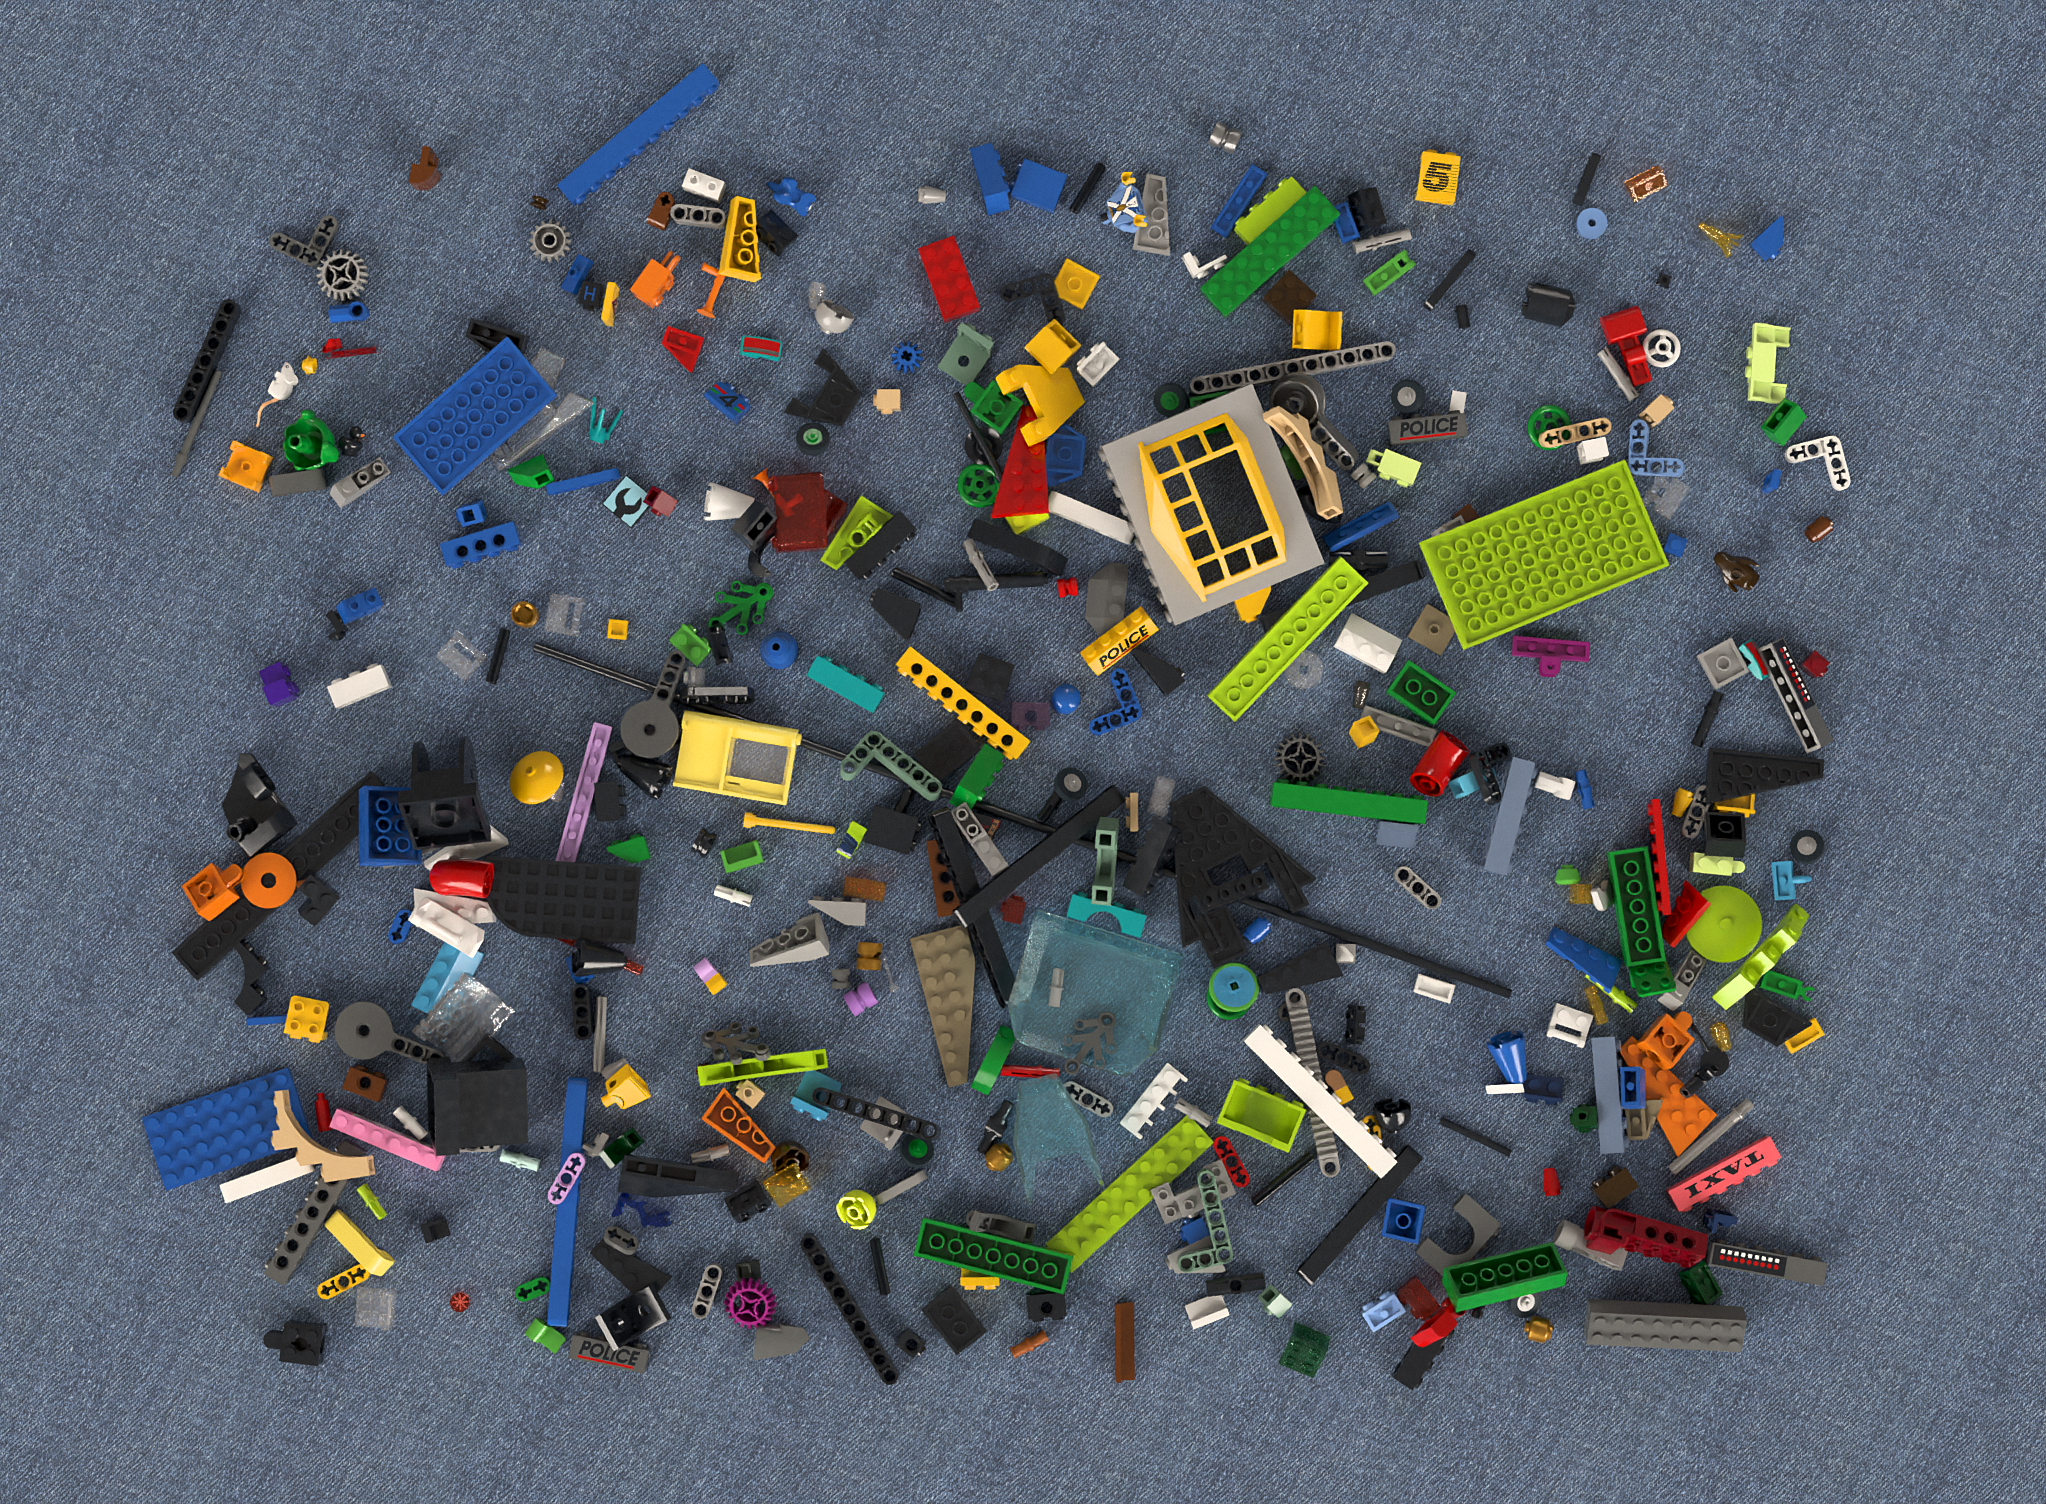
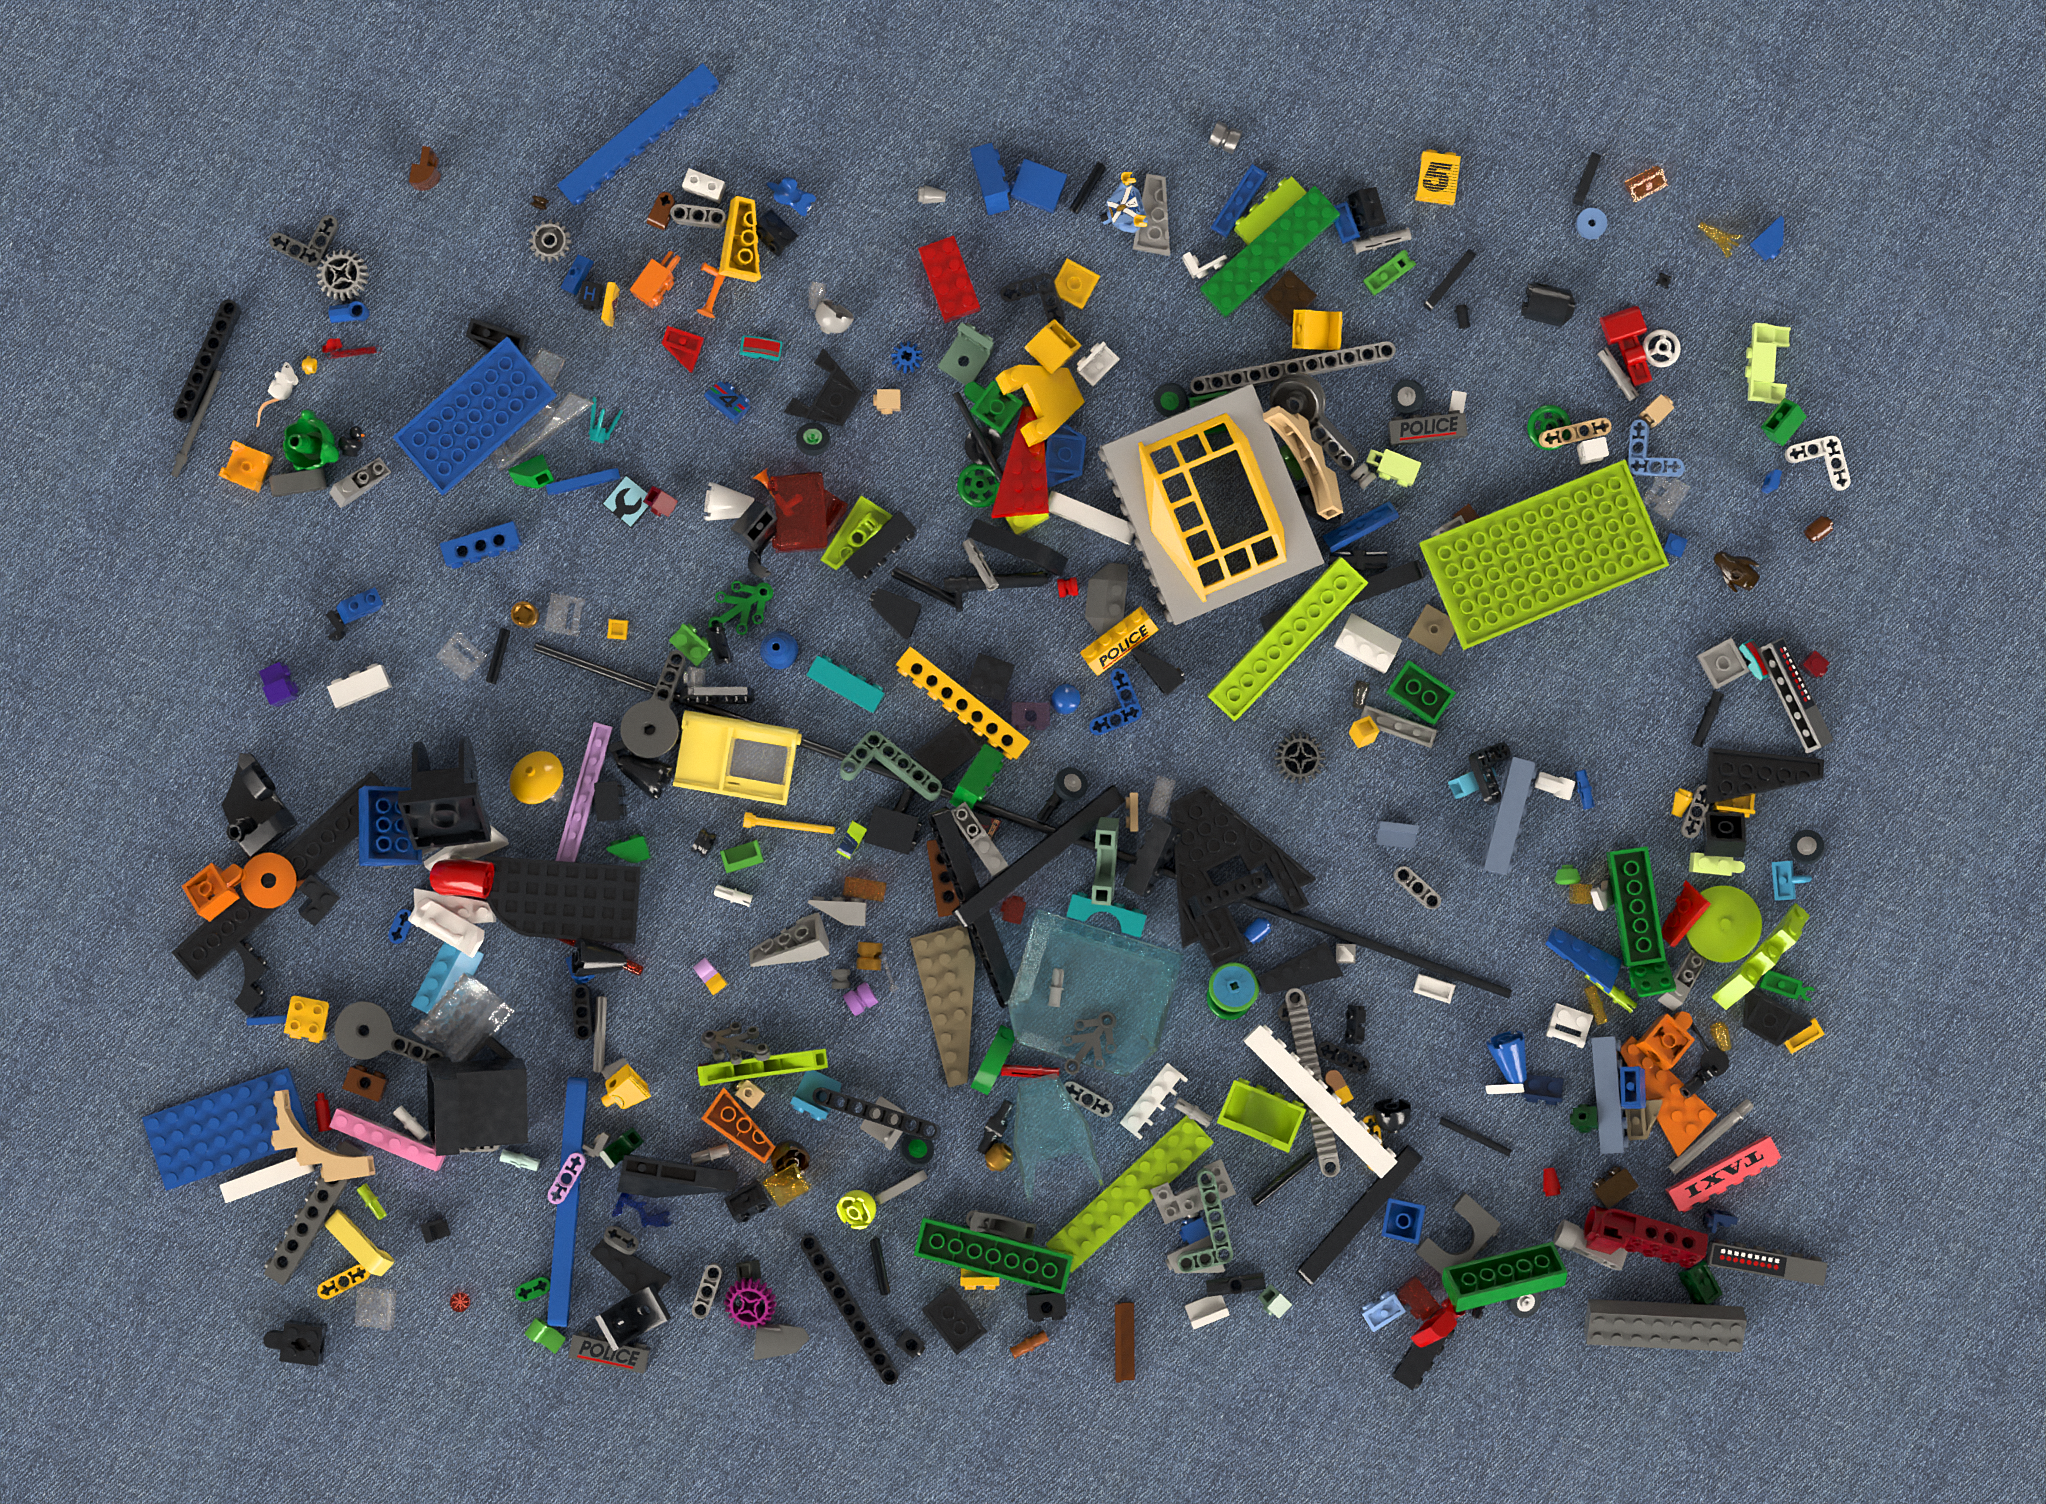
blue brick [456,499,488,527] -> none
red beam [1213,1136,1250,1187] -> none
yellow slope [1234,586,1271,623] -> none
green brick [1269,779,1428,824] -> none
clear green bracket [1278,1322,1331,1378] -> none
clear plate [1285,651,1323,689] -> none
red brick [1410,730,1470,797] -> none
magenta plate [1511,636,1590,678] -> none
pearl gold head [1524,1315,1553,1343] -> none
red plate [1647,799,1671,915] -> none

